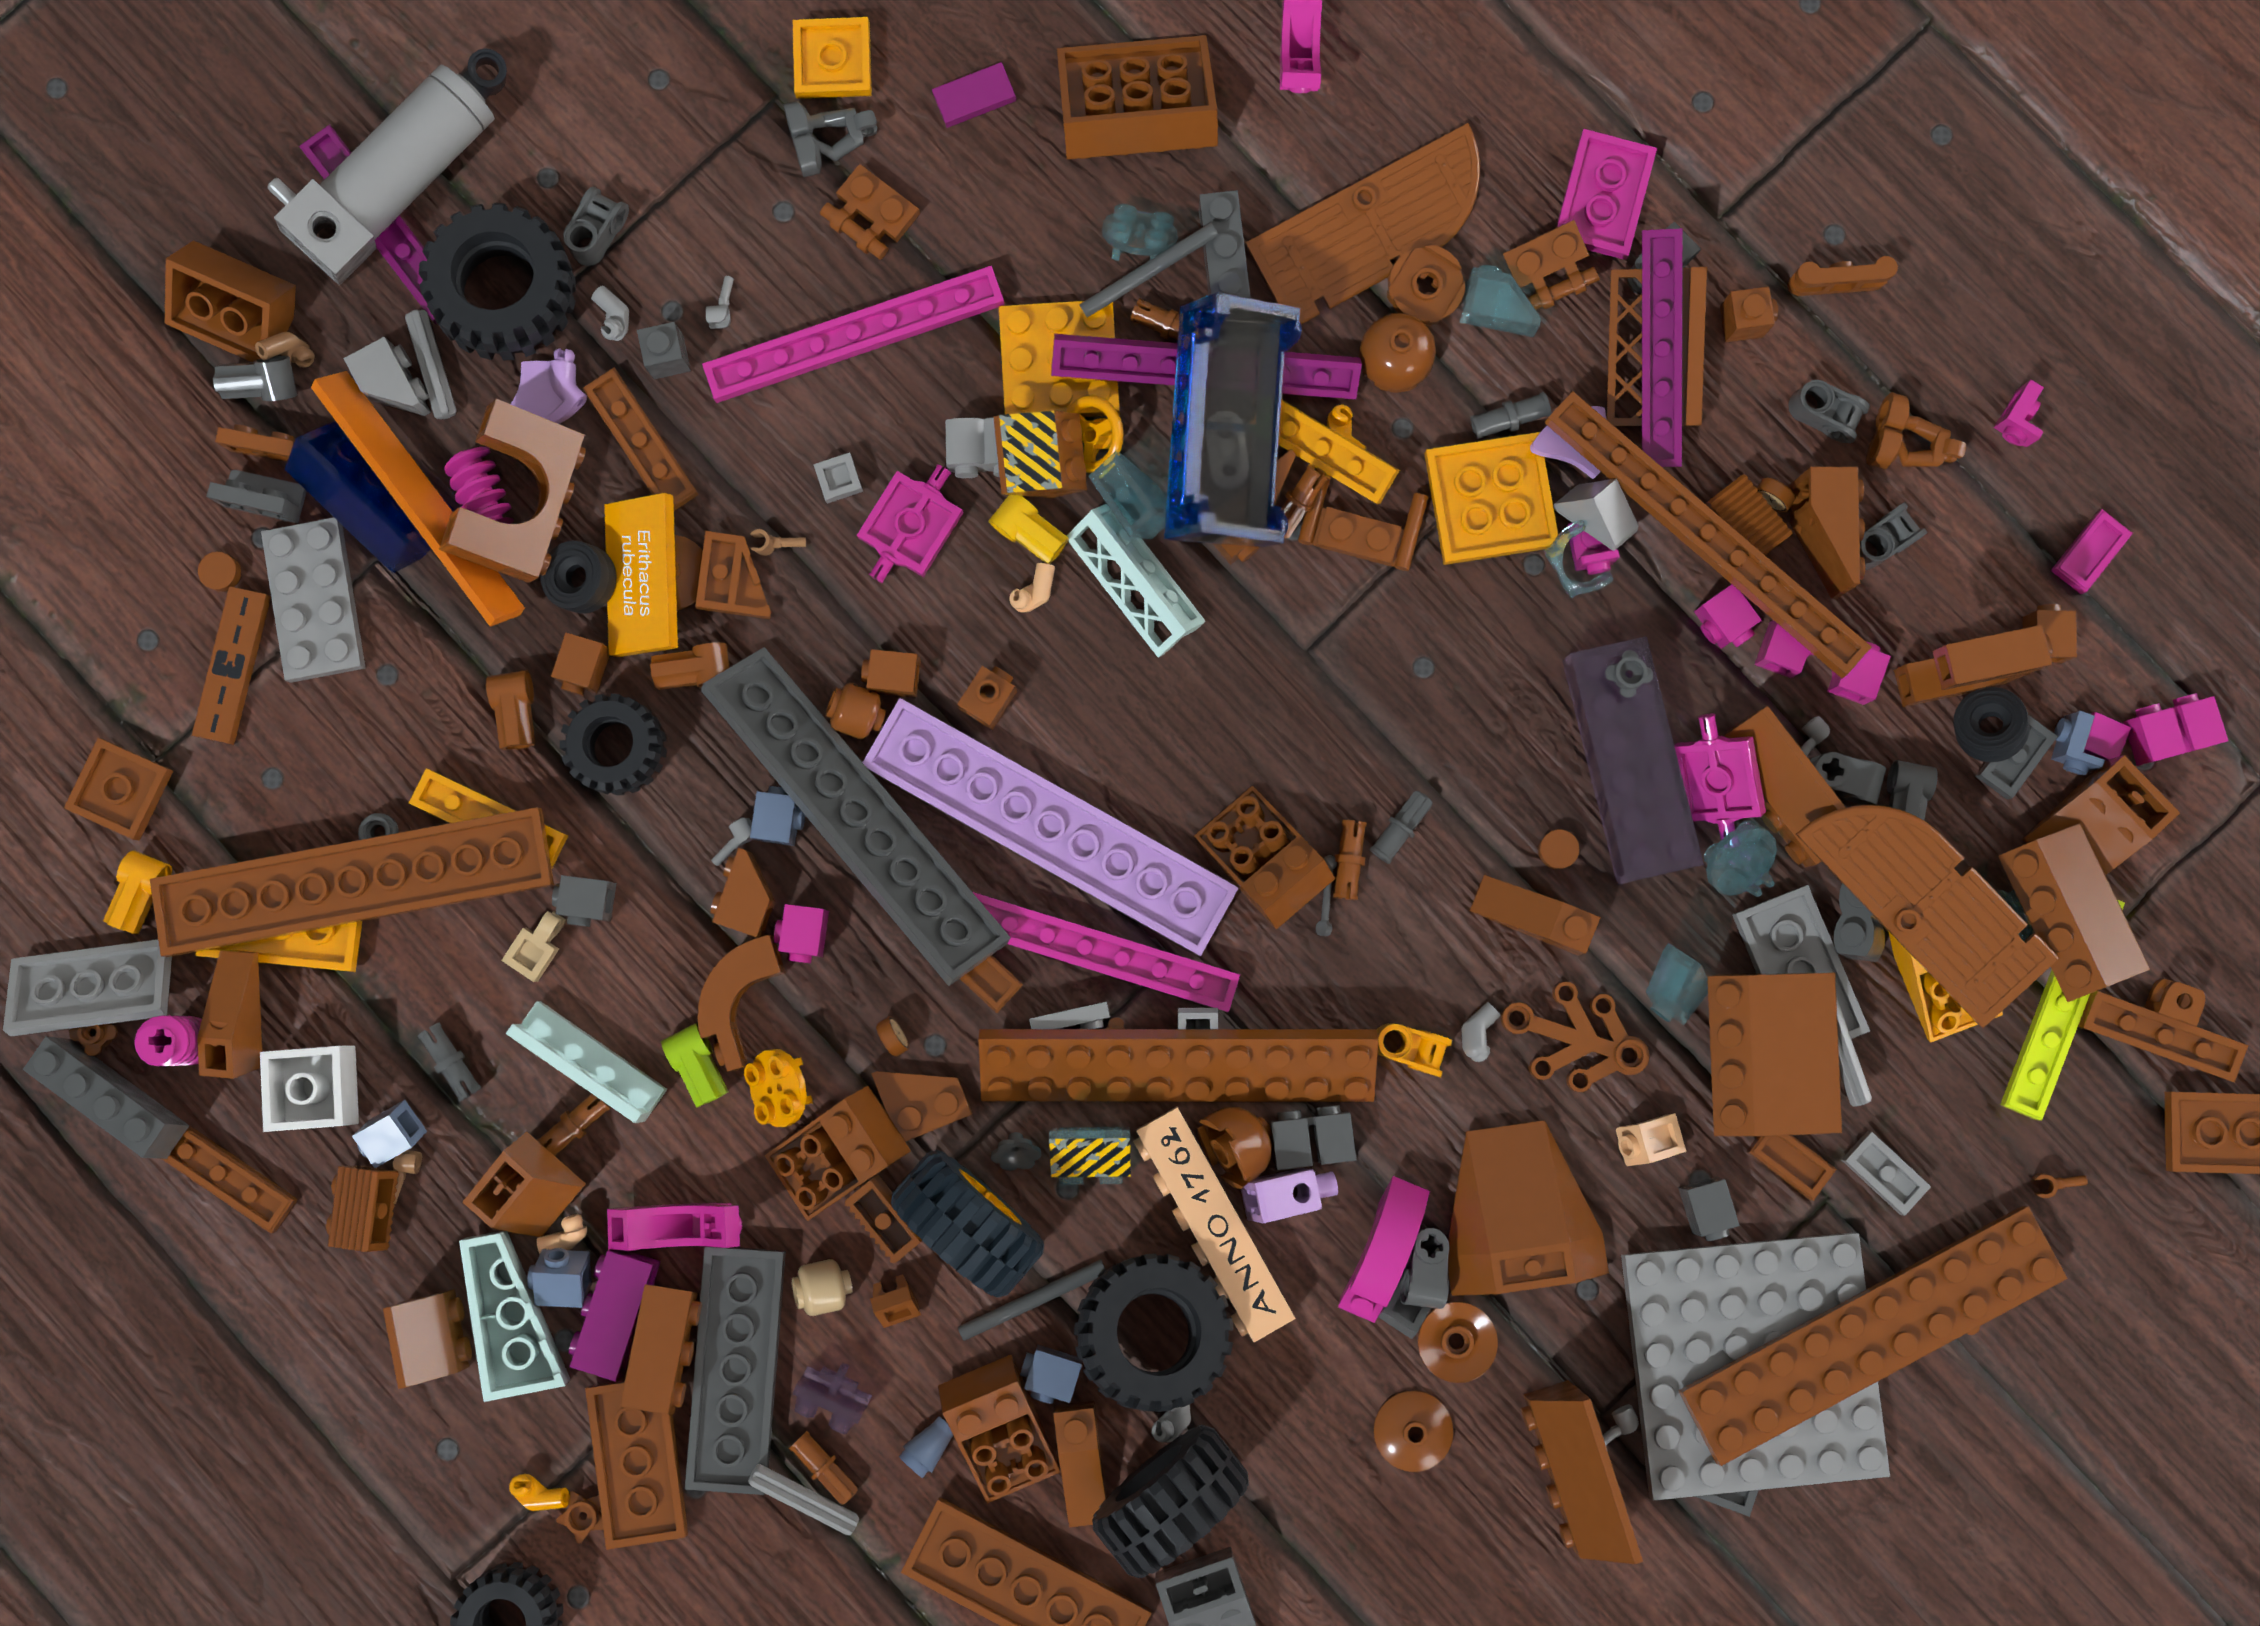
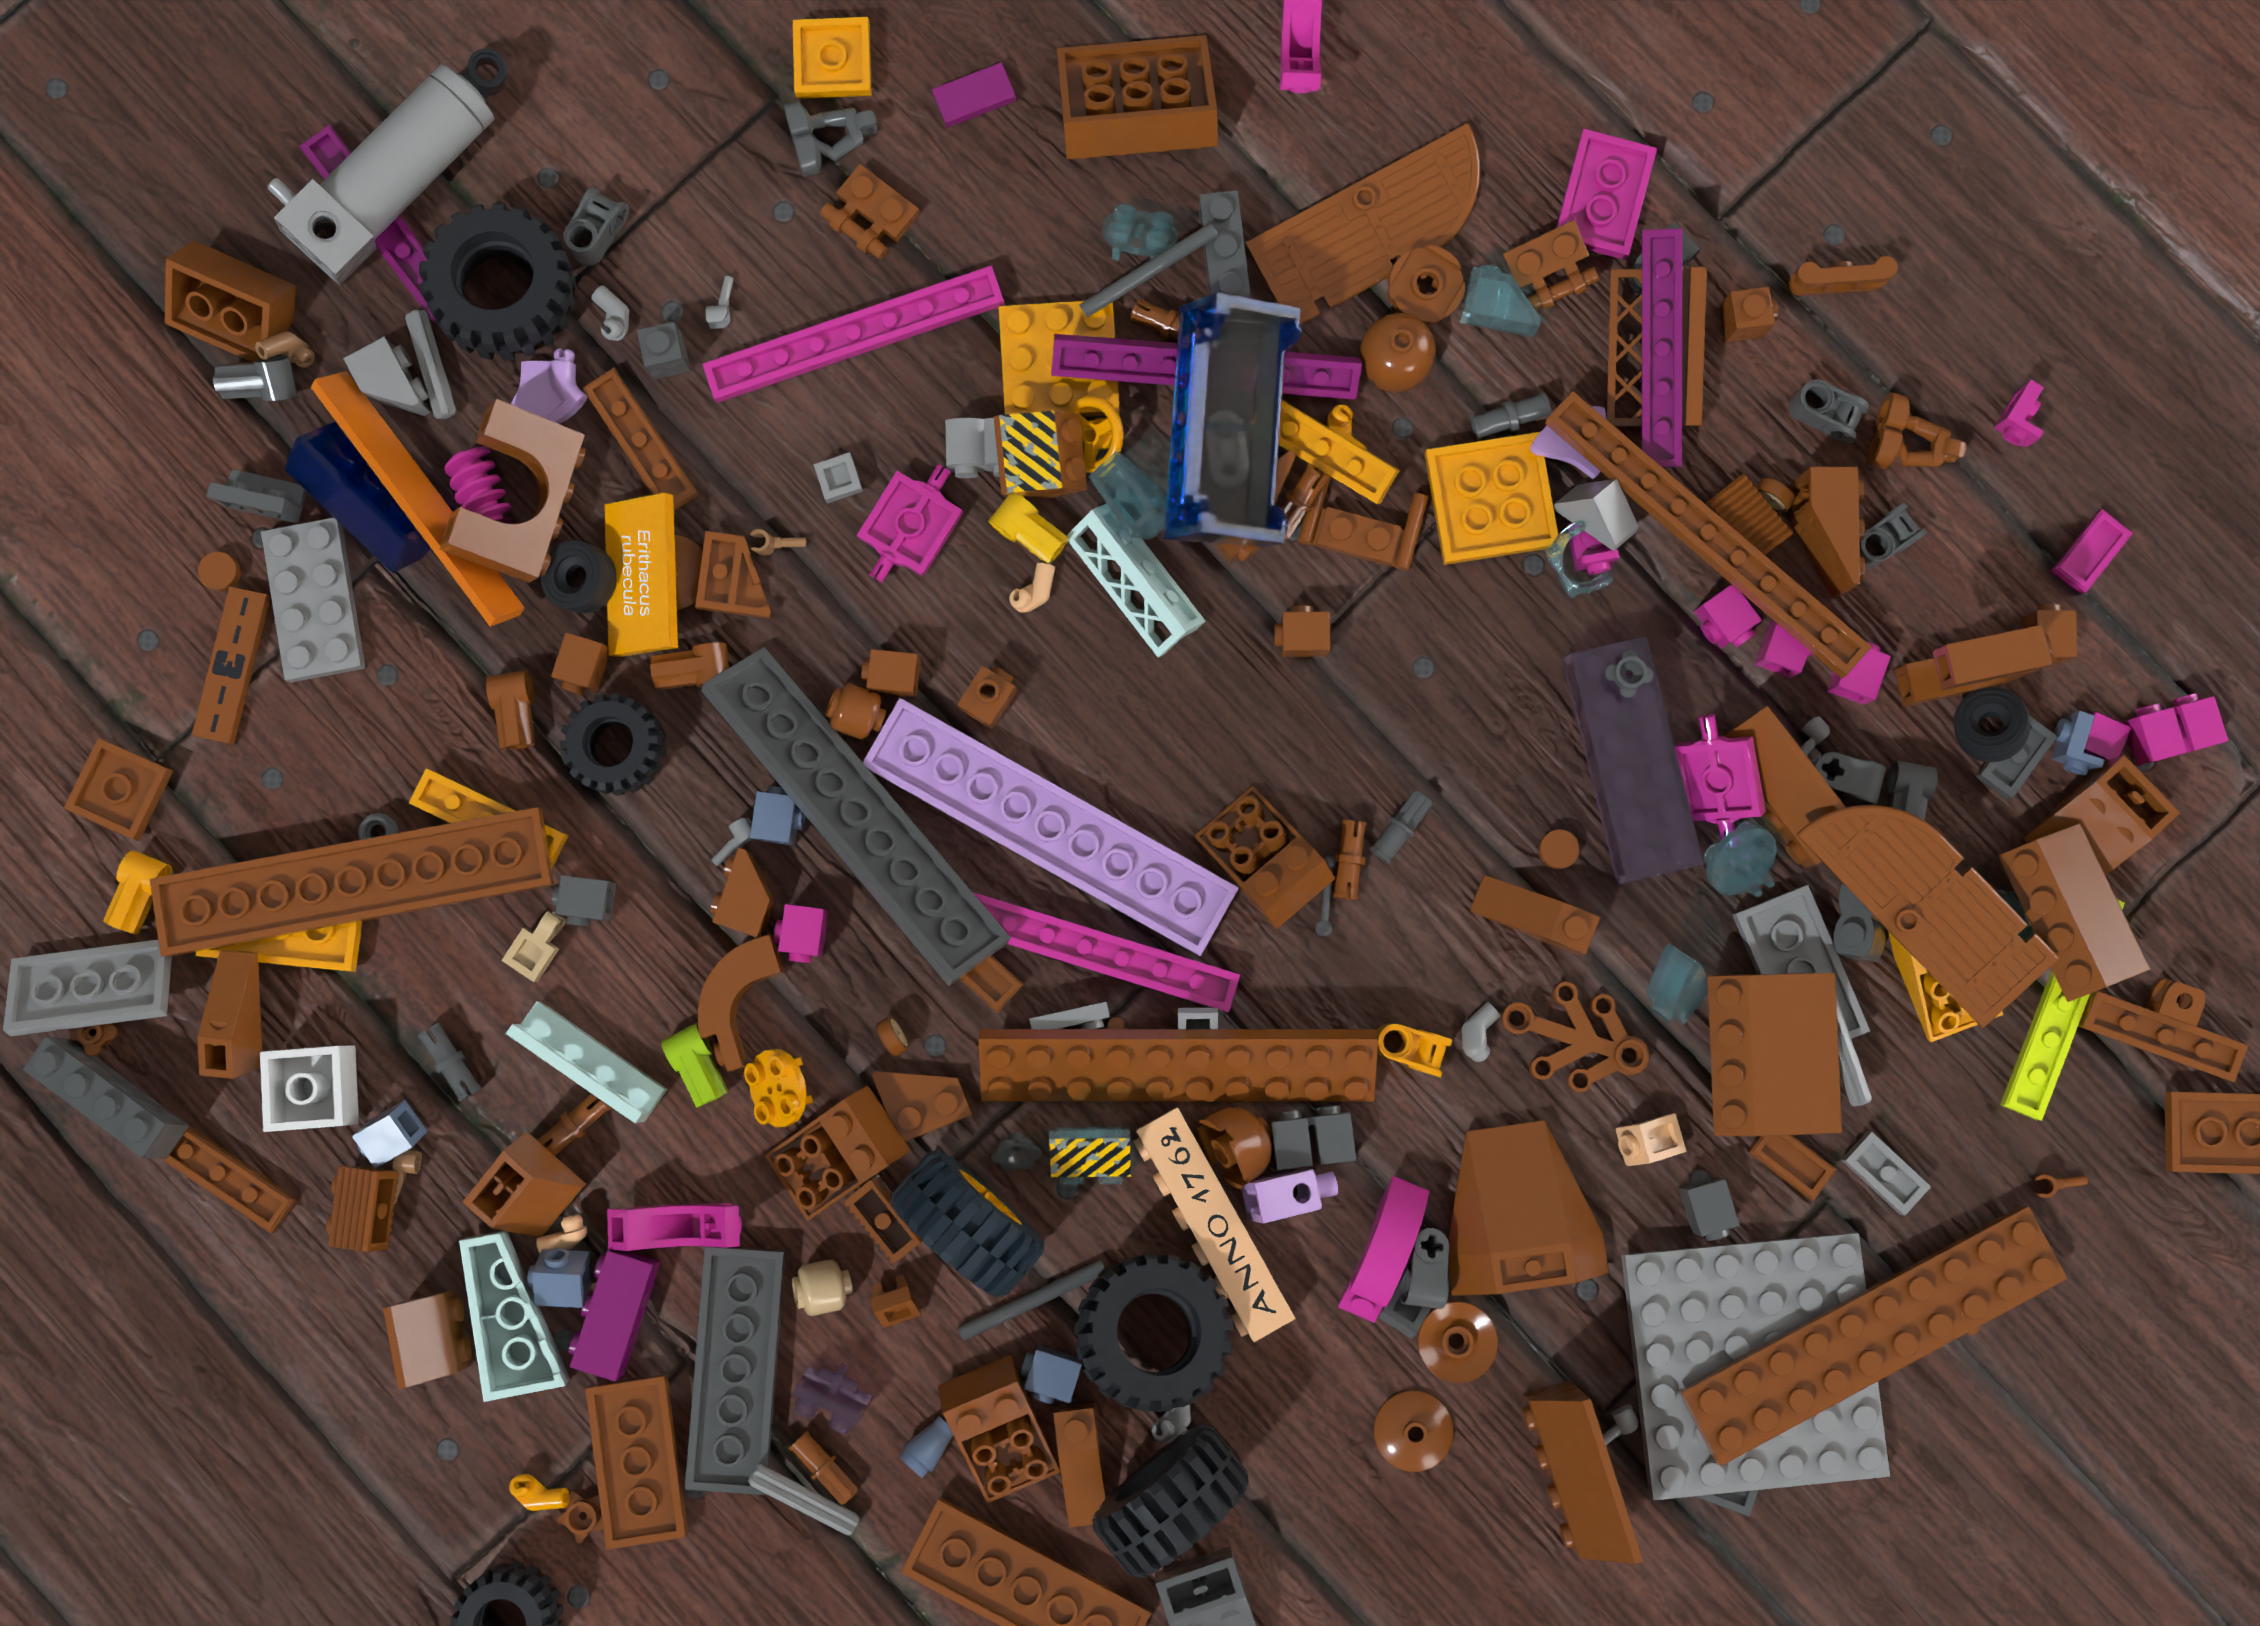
dark pink piece [134,1015,202,1067] -> none
dark orange plate [215,424,307,465] -> none
dark orange brick [620,1284,702,1415] -> none
none -> dark orange brick [1274,606,1330,657]

